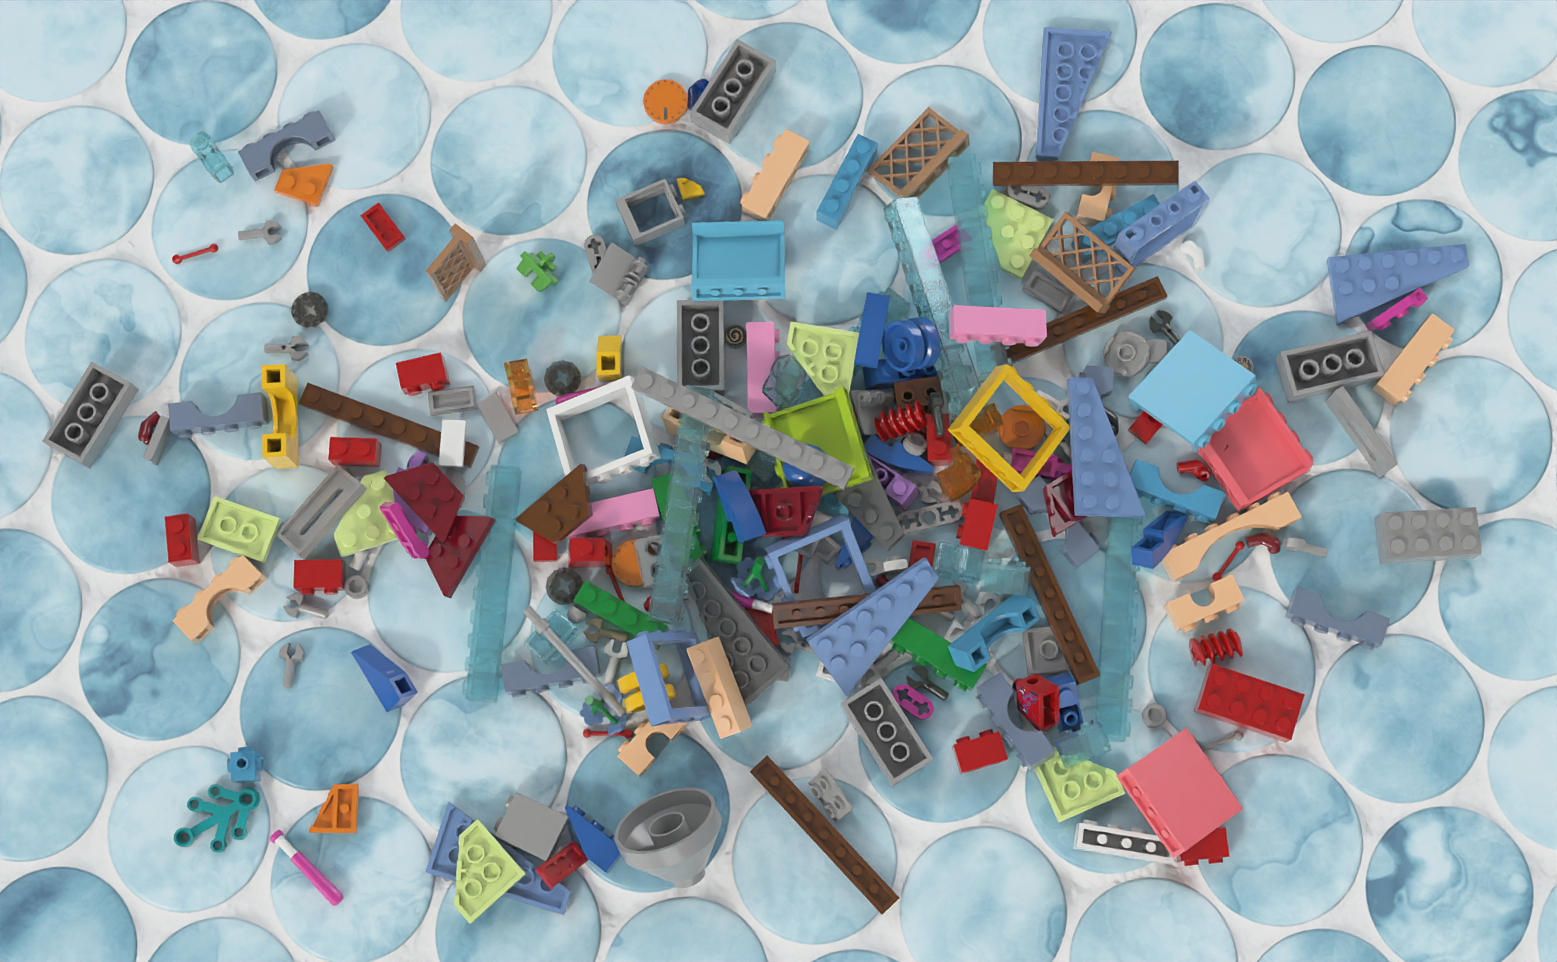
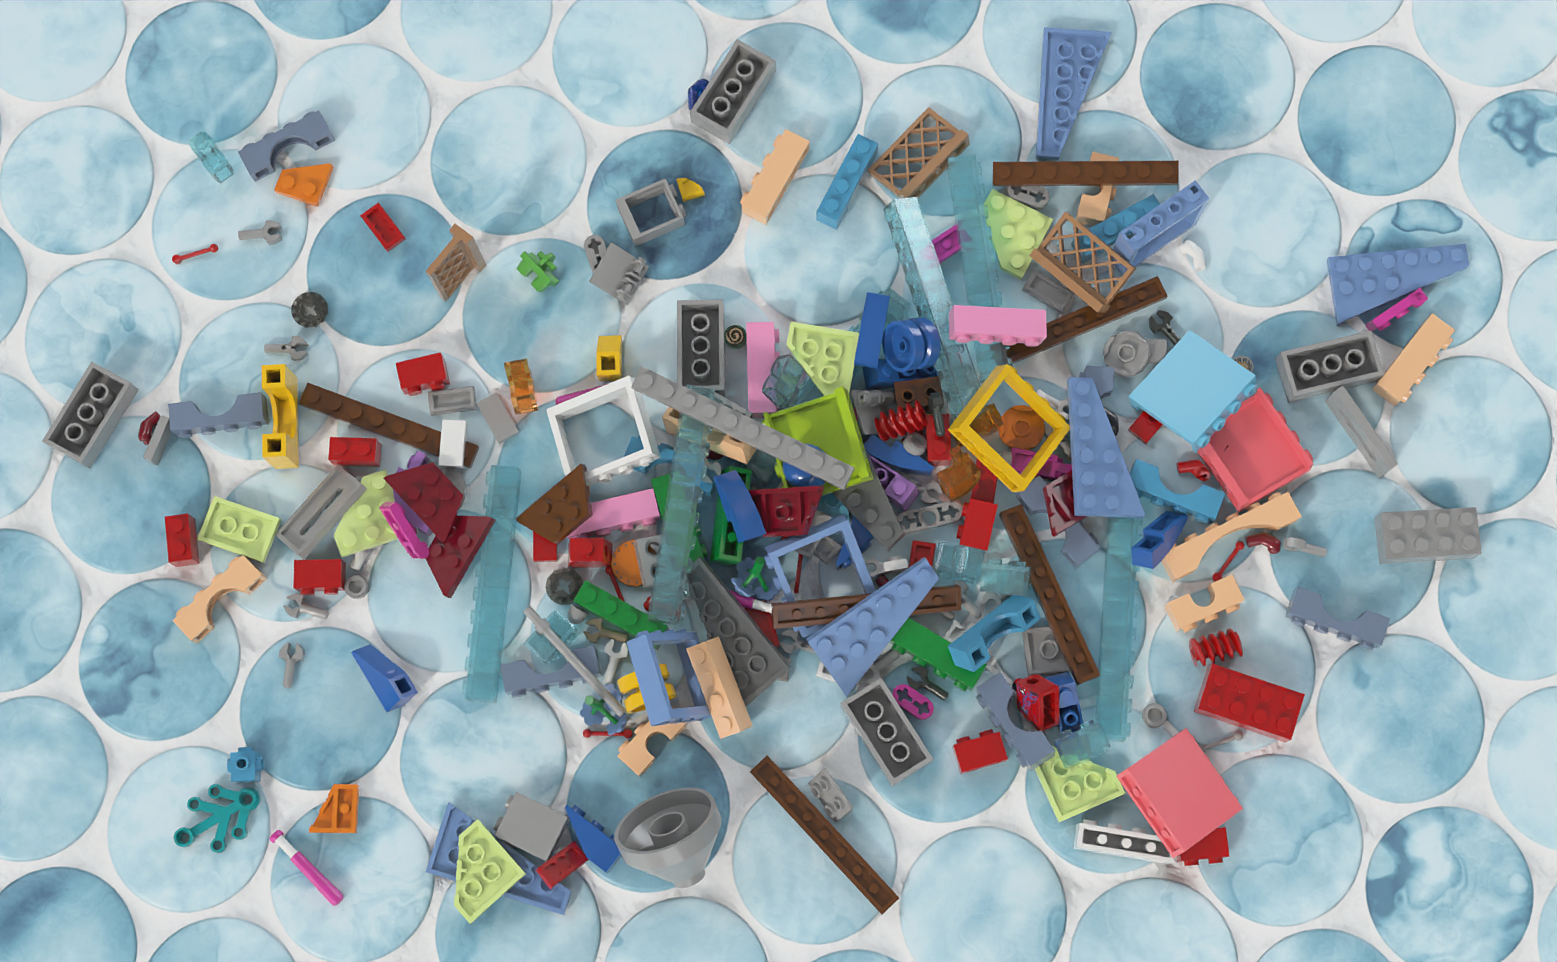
clear smoke gear [544,360,581,396] -> none
orange tile [643,79,688,125] -> none
medium azure panel [691,220,786,301] -> none

